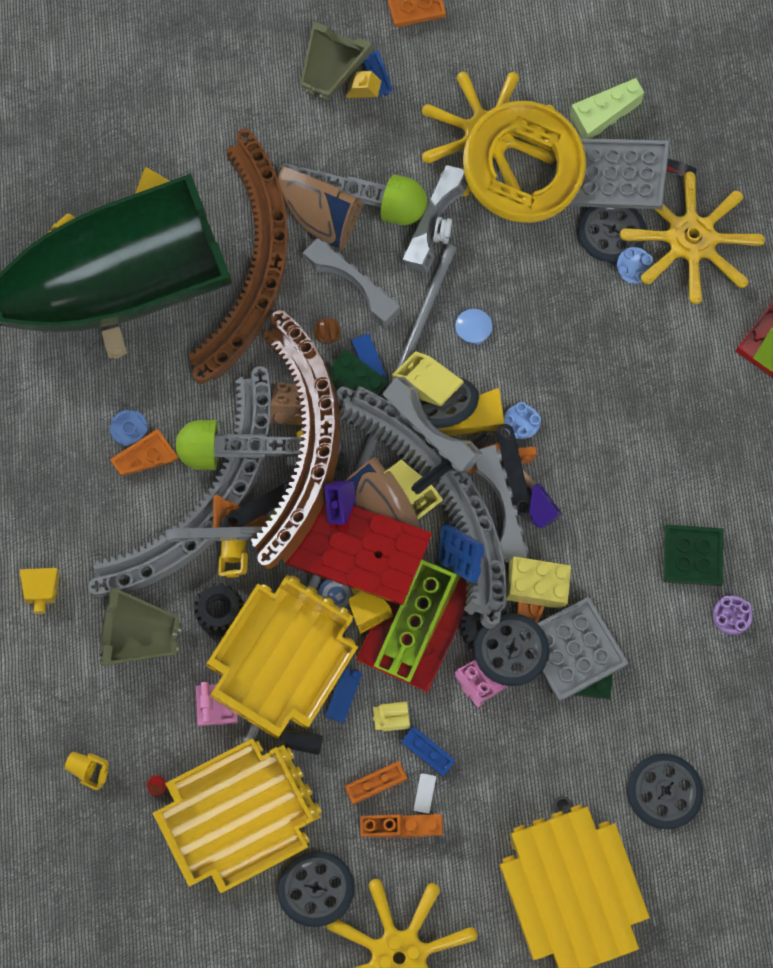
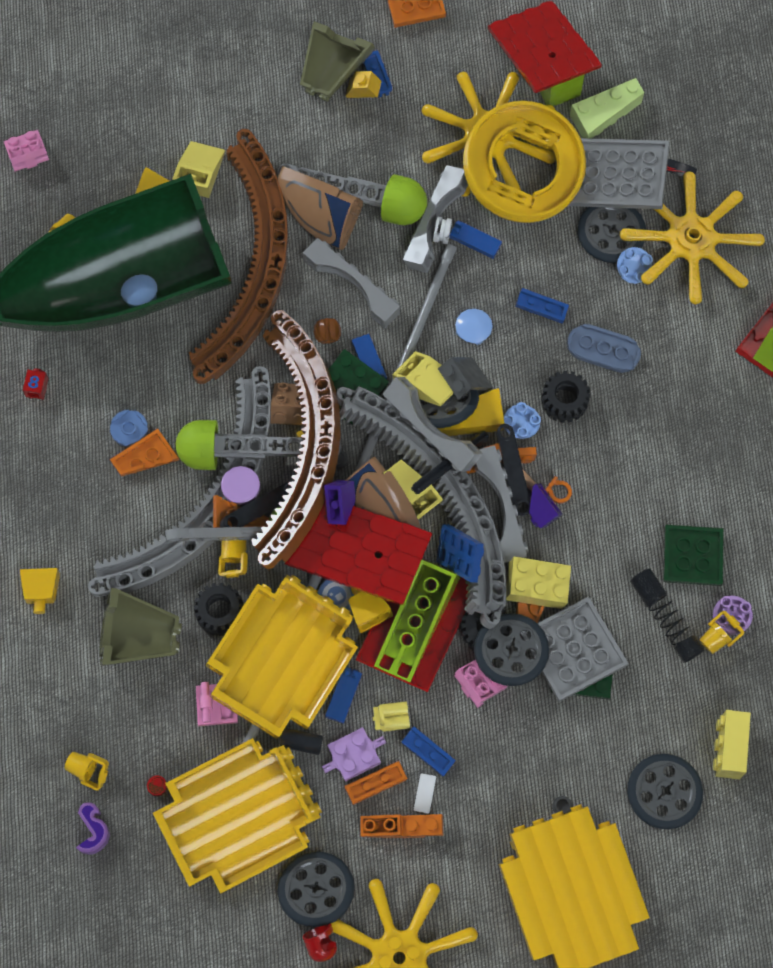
tan brick [101,326,127,358] -> none
none -> bright pink plate [3,130,49,172]
none -> red brick [23,368,49,400]
none -> medium lavender animal [76,802,110,855]
none -> light blue dish [121,274,157,308]
none -> light yellow slope [172,141,225,198]
none -> lavender tile [221,466,260,506]
none -> red helmet [302,923,337,962]
none -> lavender plate [322,727,386,782]
none -> dark grey panel [438,357,493,399]
none -> blue hinge [449,220,502,259]
none -> red piece [487,1,602,106]
none -> blue hinge [515,288,569,324]
none -> black tyre [541,371,591,423]
none -> orange piece [545,476,572,504]
none -> sand blue tile [567,324,641,373]
none -> black piece [630,568,704,663]
none -> yellow piece [699,611,744,654]
none -> light yellow brick [713,710,751,780]

